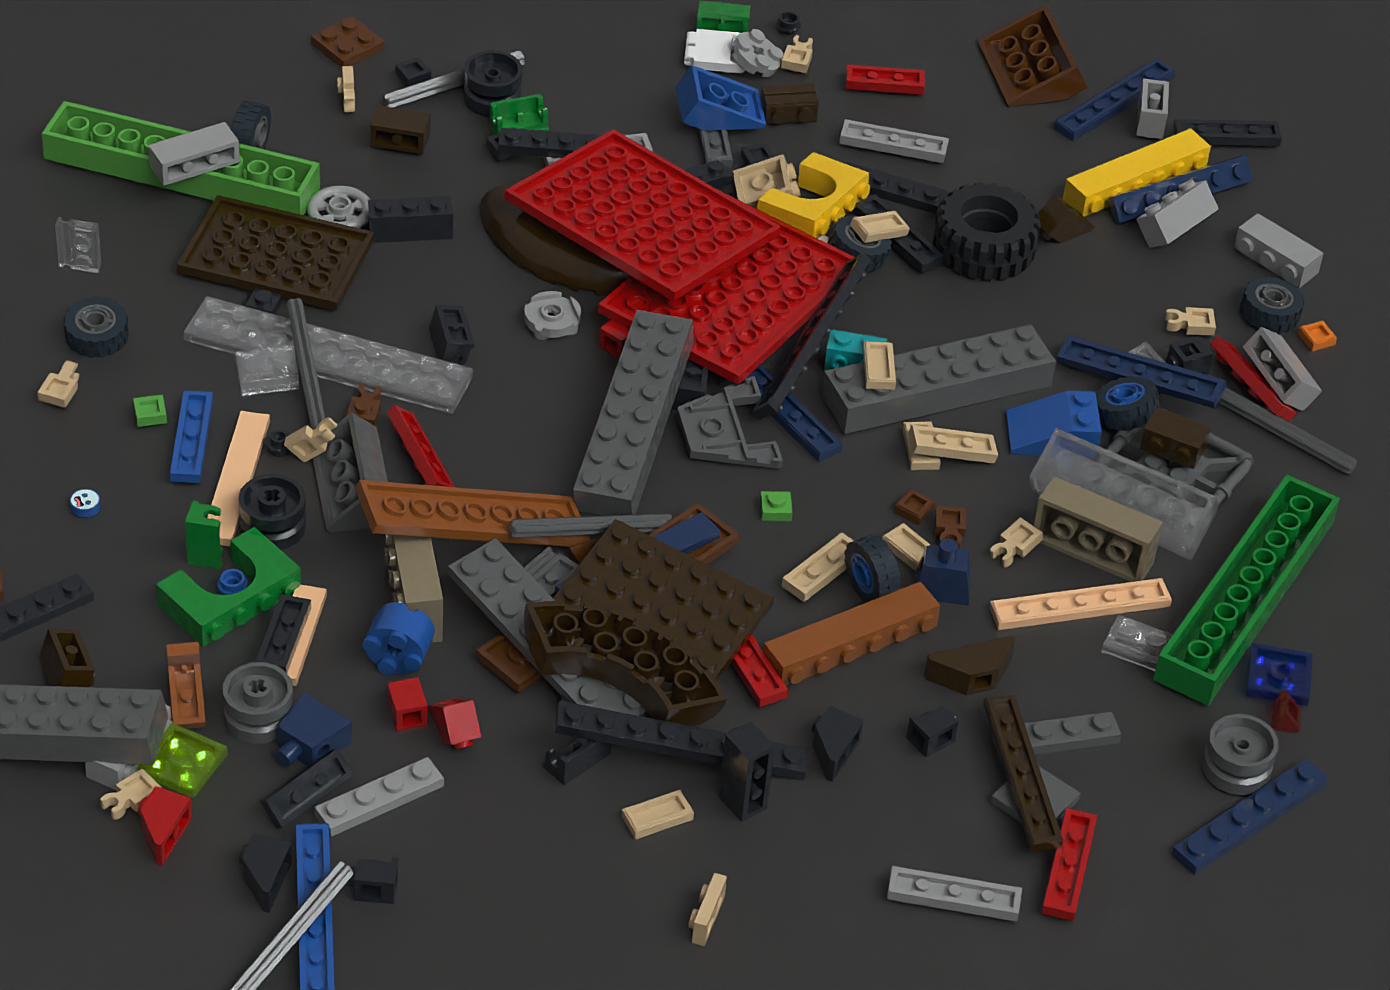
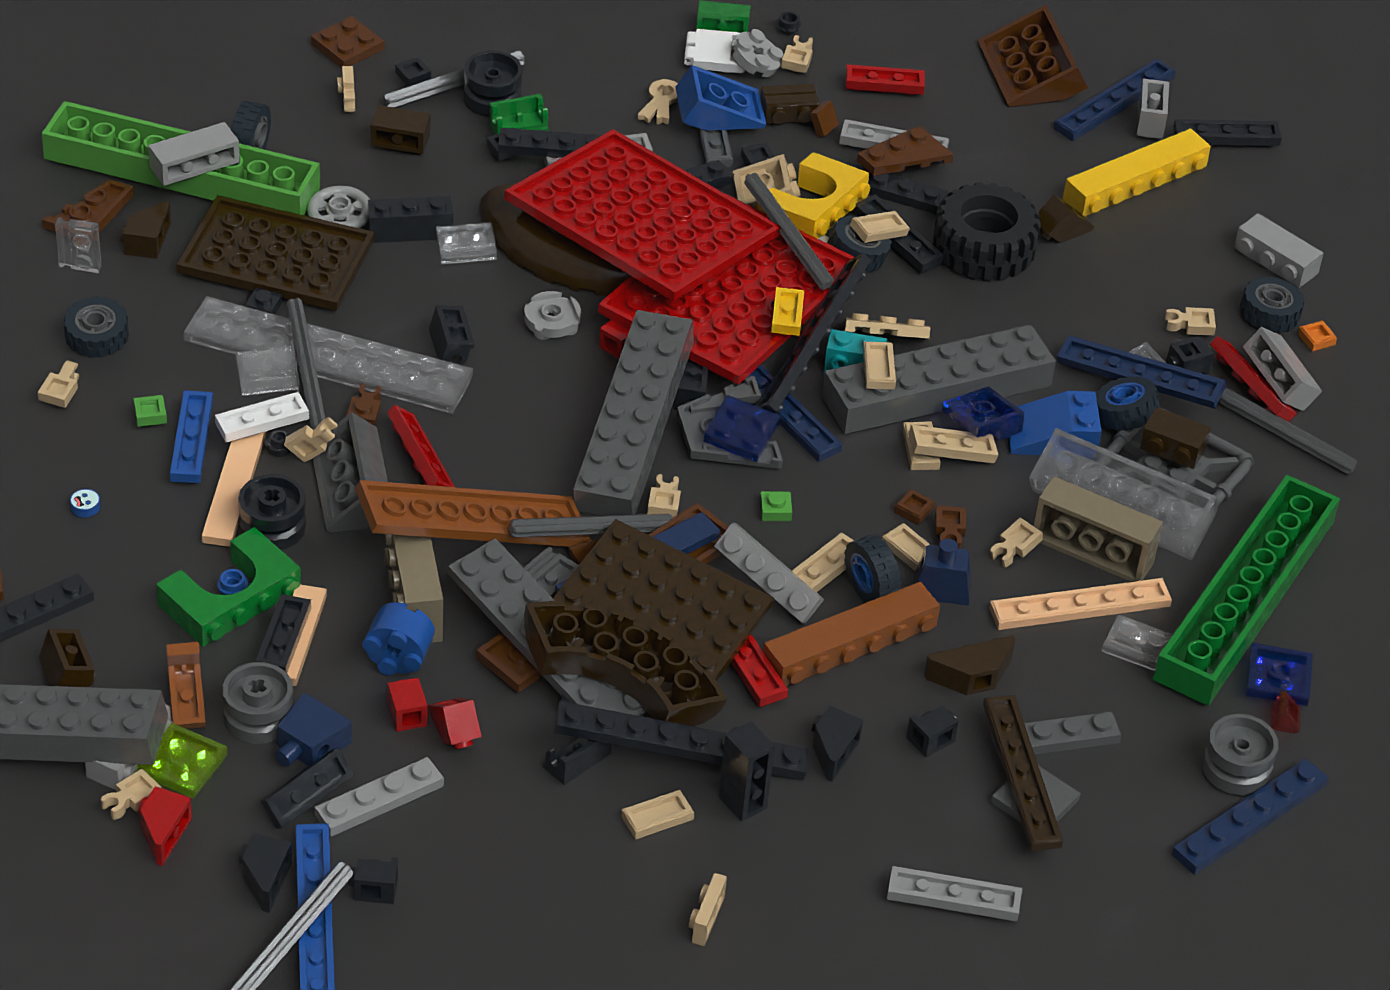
green hinge [185,500,223,569] -> none
red plate [1041,808,1098,921] -> none
dark blue plate [1108,155,1253,223] -> none
light grey brick [1136,180,1219,248] -> none
none -> reddish brown wing [41,179,135,243]
none -> dark brown slope [120,201,171,259]
none -> white plate [215,392,309,442]
none -> clear plate [436,223,497,264]
none -> tan piece [638,79,678,124]
none -> tan plate [647,474,681,519]
none -> clear blue plate [703,395,781,462]
none -> light grey plate [714,522,824,623]
none -> dark grey axle [744,173,834,290]
none -> yellow plate [771,287,804,336]
none -> reddish brown tile [810,101,839,137]
none -> tan wing [844,313,930,339]
none -> reddish brown wing [857,126,954,176]
none -> clear blue plate [942,386,1024,440]

